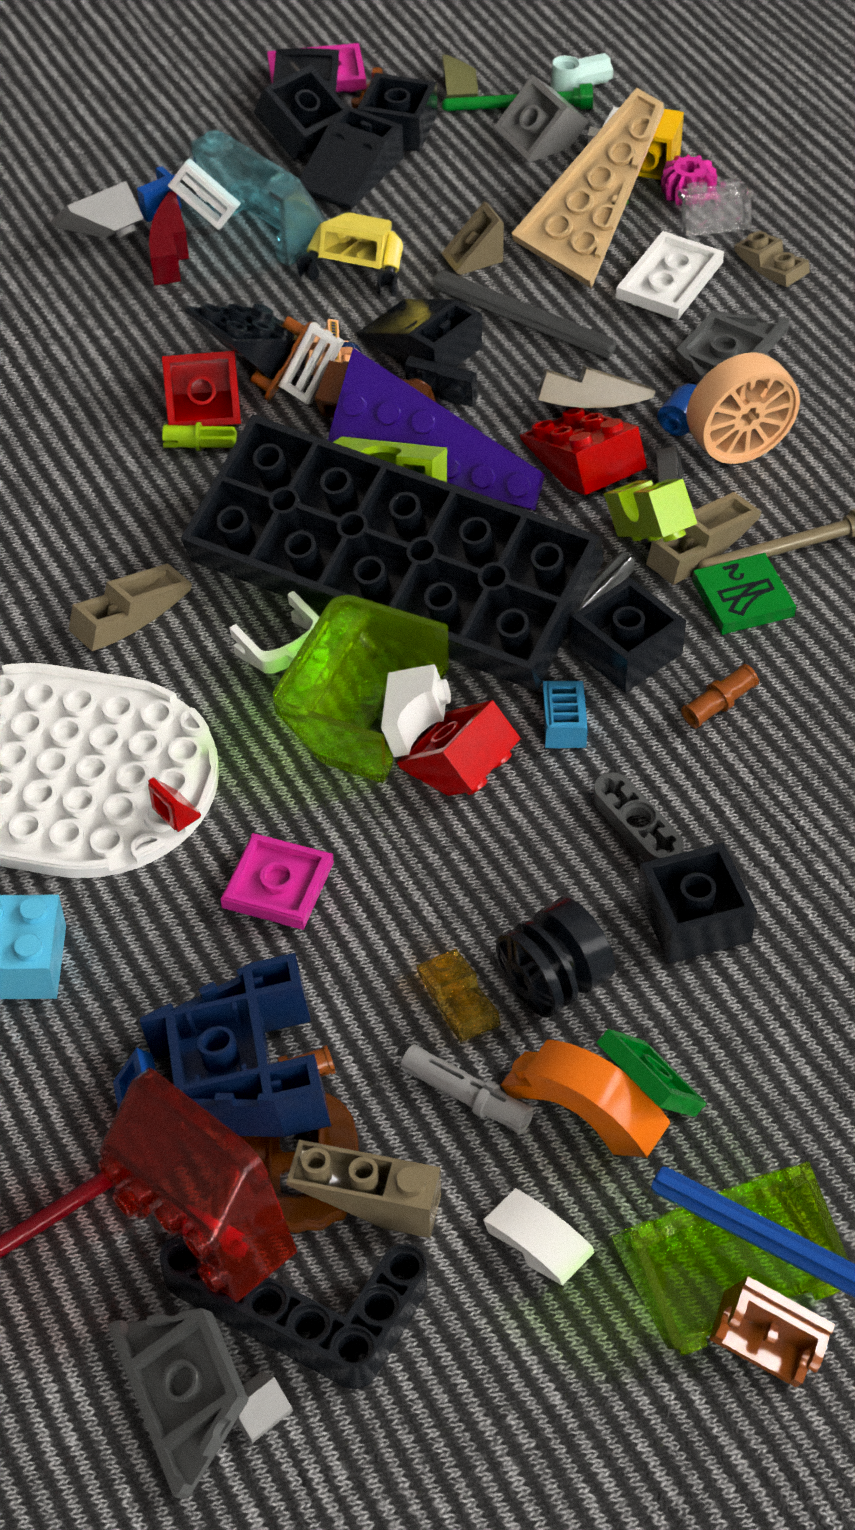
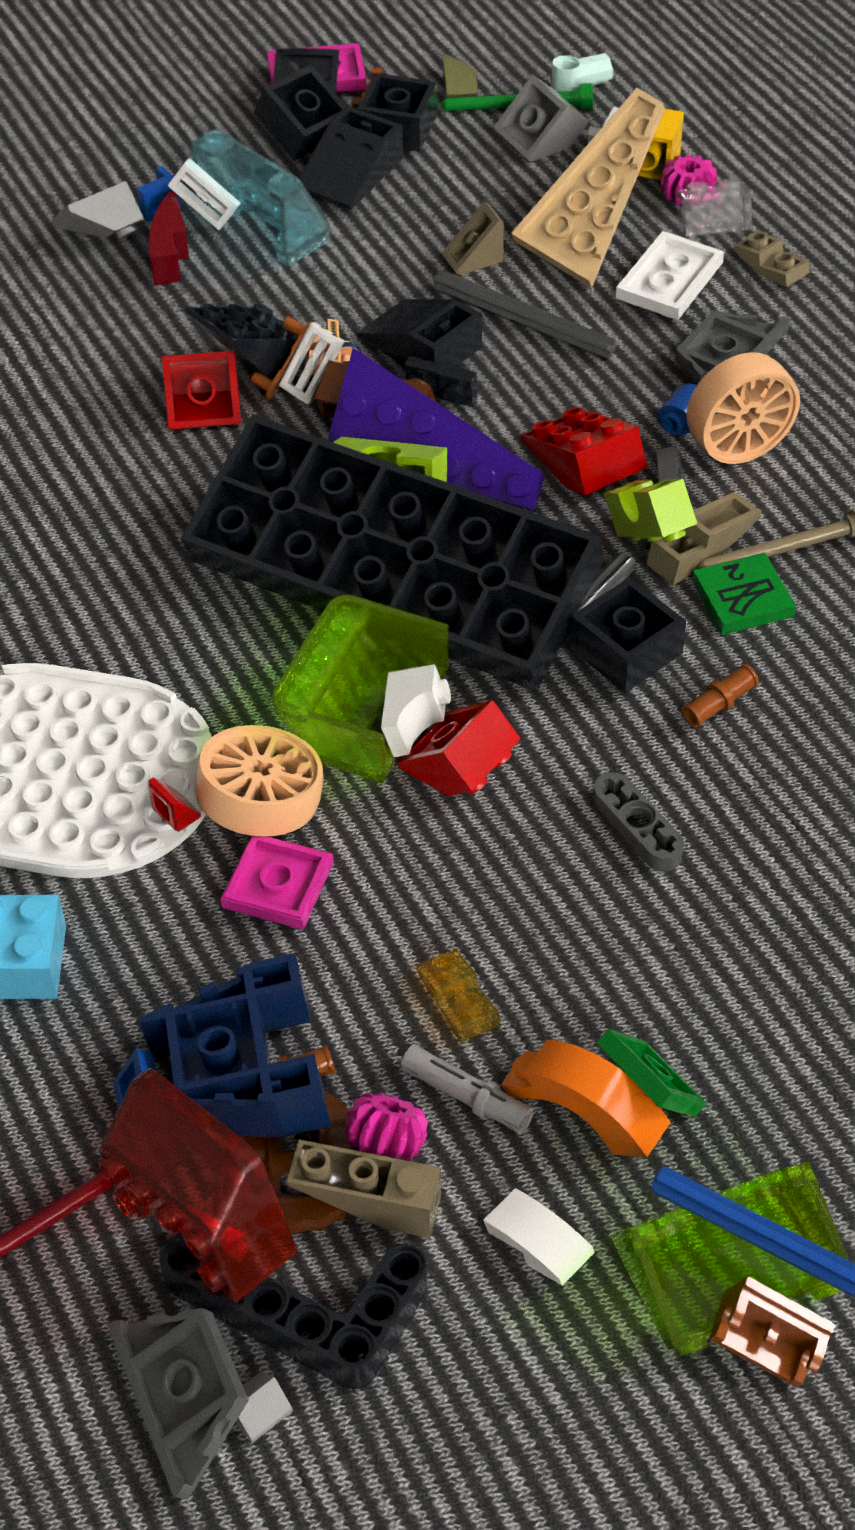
dark tan slope [69,563,192,652] -> none
lime axle [162,422,237,451] -> none
piece [229,591,329,690] -> none
light yellow torso [296,213,403,297] -> none
black wheel [496,897,615,1018] -> none
slope [536,366,655,408] -> none
dark azure slope [542,681,588,748] -> none
black brick [637,842,757,964] -> none
none -> light nougat piece [195,725,324,837]
none -> dark pink gear [345,1092,428,1161]

